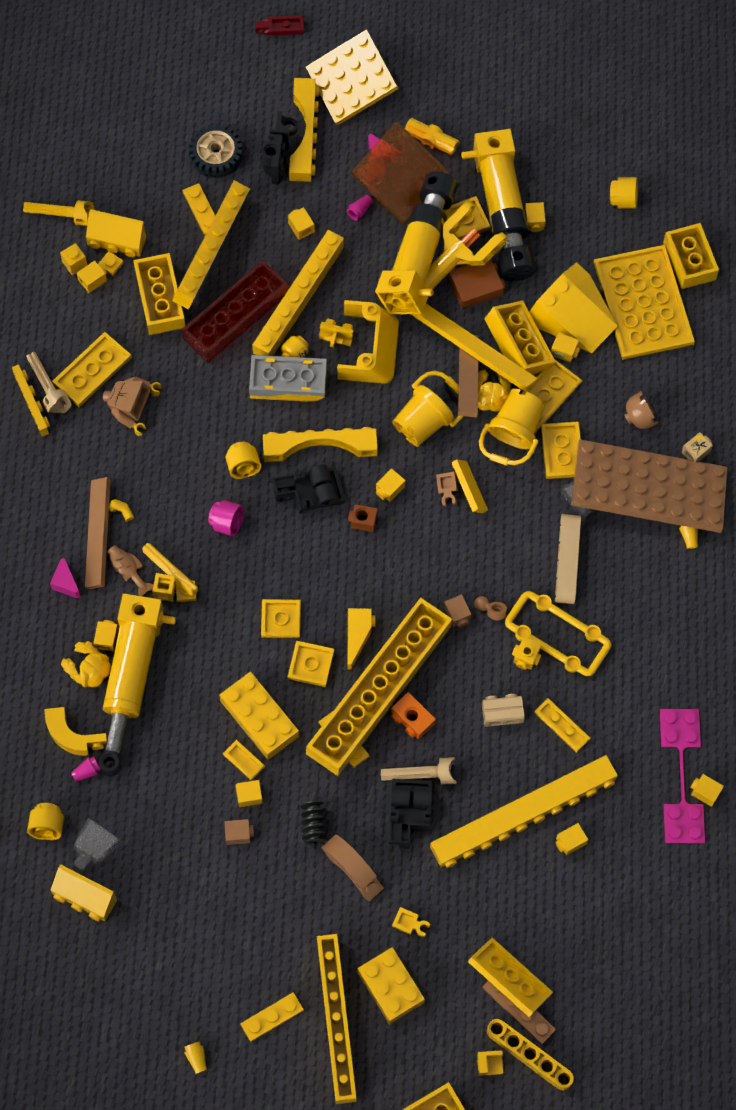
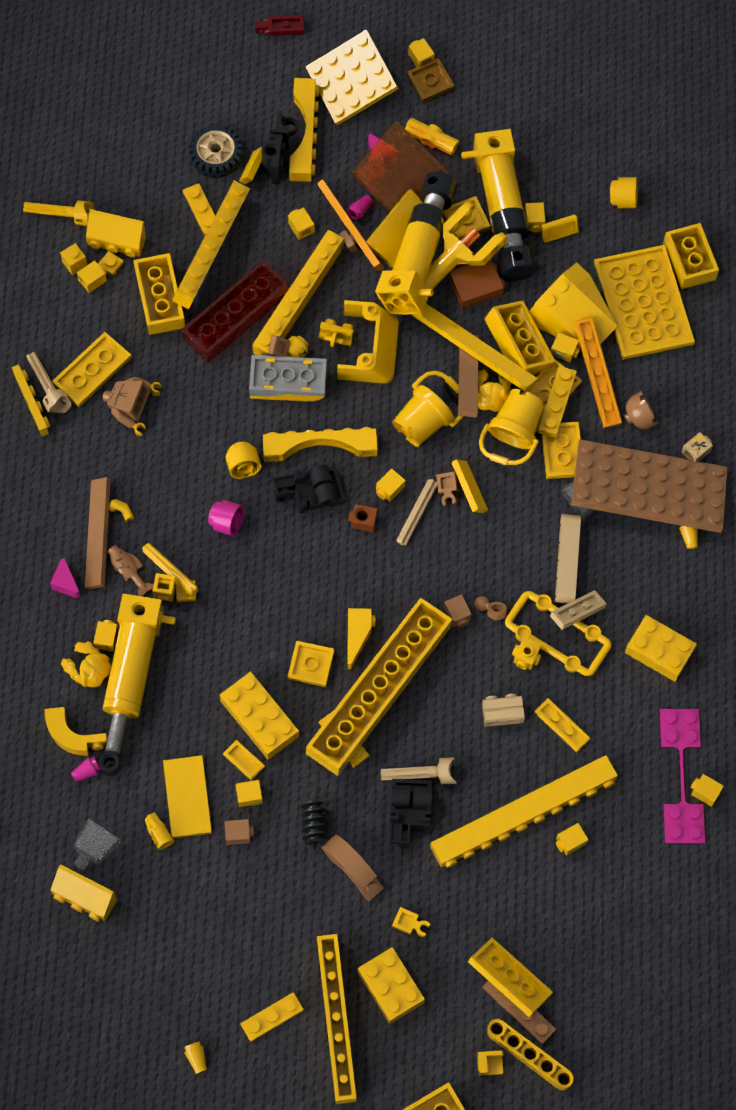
yellow piece [27,803,64,840] -> none
yellow tile [261,599,301,638] -> none
orange brick [391,692,436,740] -> none
none -> yellow hinge [145,812,174,850]
none -> yellow tile [163,755,212,838]
none -> yellow tile [239,147,262,184]
none -> medium nougat plate [268,335,290,357]
none -> light orange tile [318,179,384,271]
none -> medium nougat plate [339,230,358,253]
none -> yellow tile [366,189,423,267]
none -> tan axle [397,479,437,546]
none -> pearl gold plate [407,58,455,103]
none -> yellow brick [408,38,435,67]
none -> yellow plate [538,366,577,438]
none -> yellow tile [541,214,579,243]
none -> tan plate [550,590,607,630]
none -> light orange tile [574,317,622,429]
none -> yellow brick [625,615,697,682]

